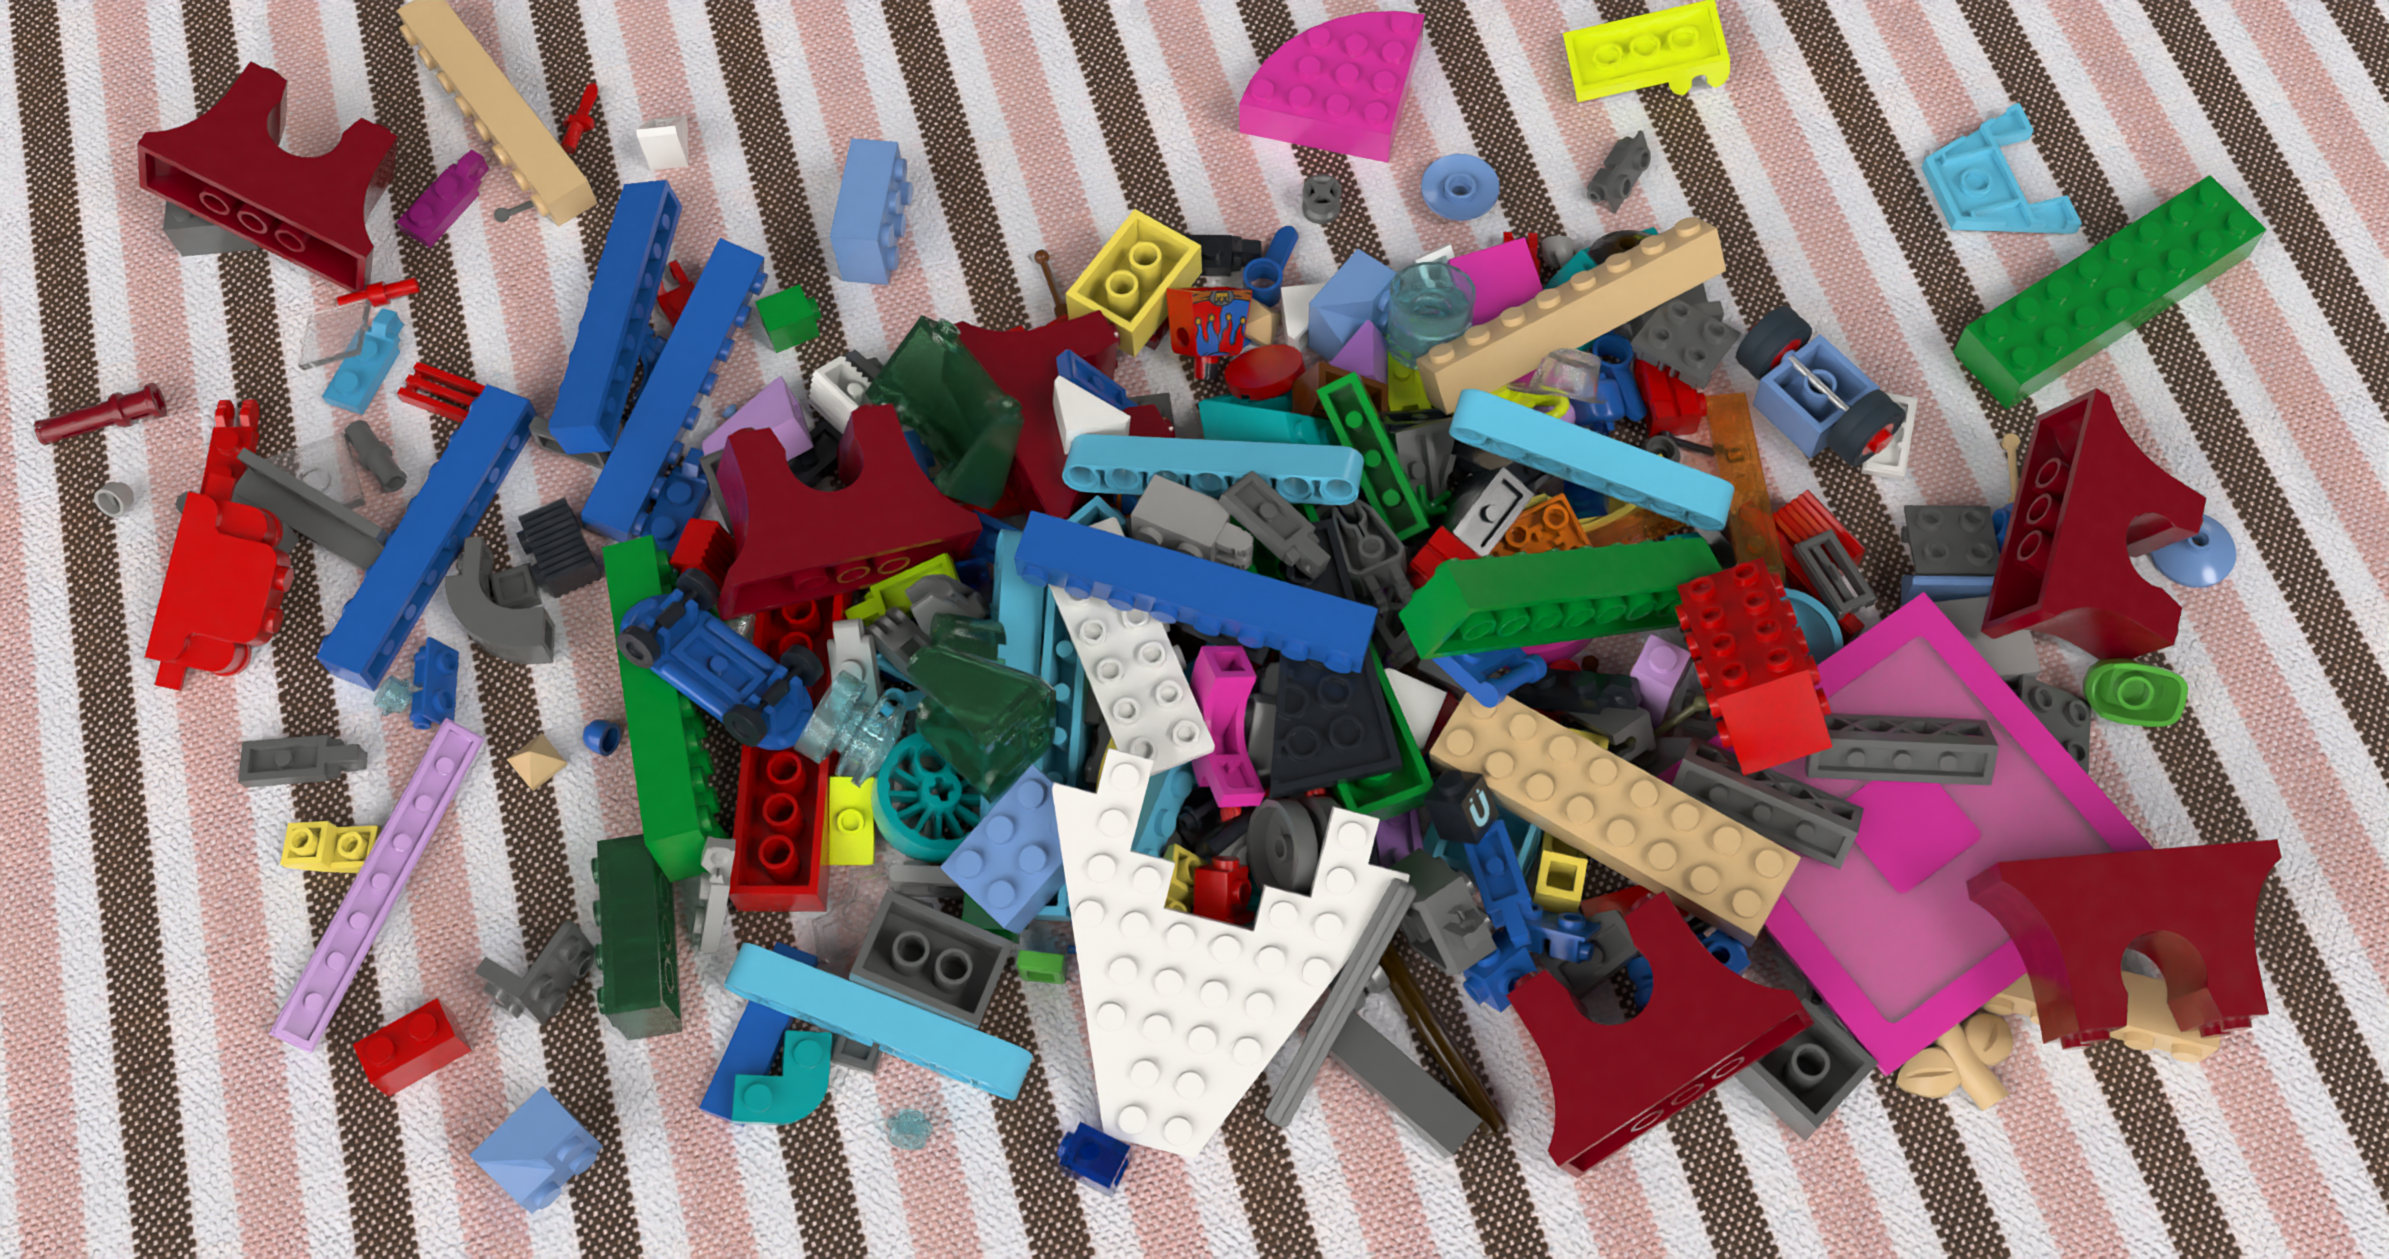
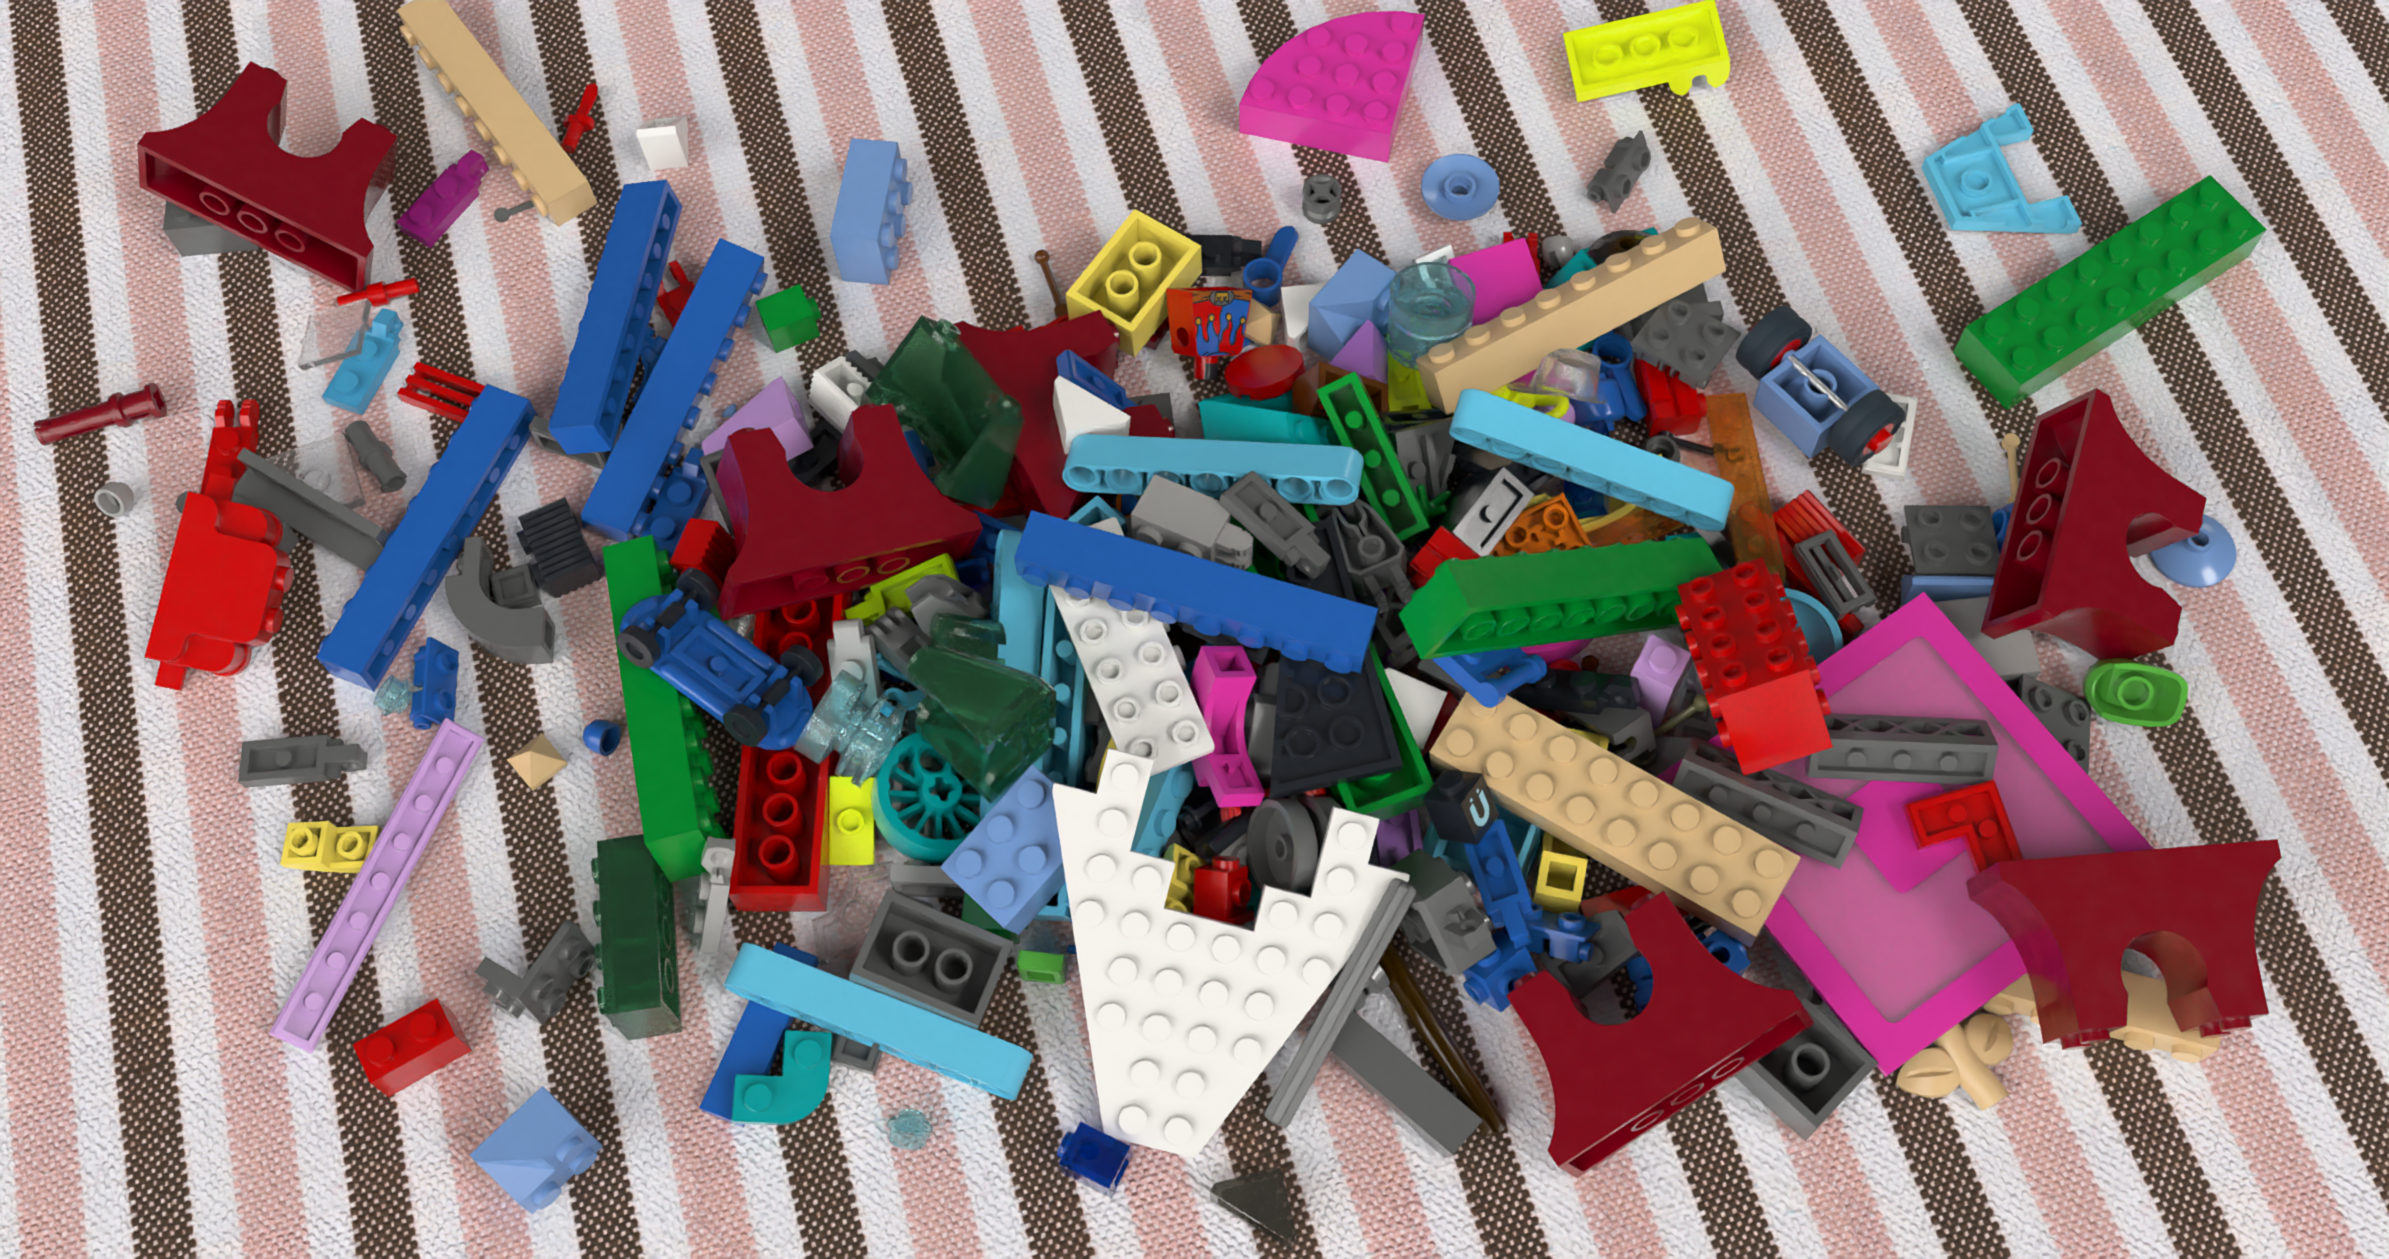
none -> clear smoke slope [1210,1168,1297,1251]
none -> red tile [1903,779,2024,875]

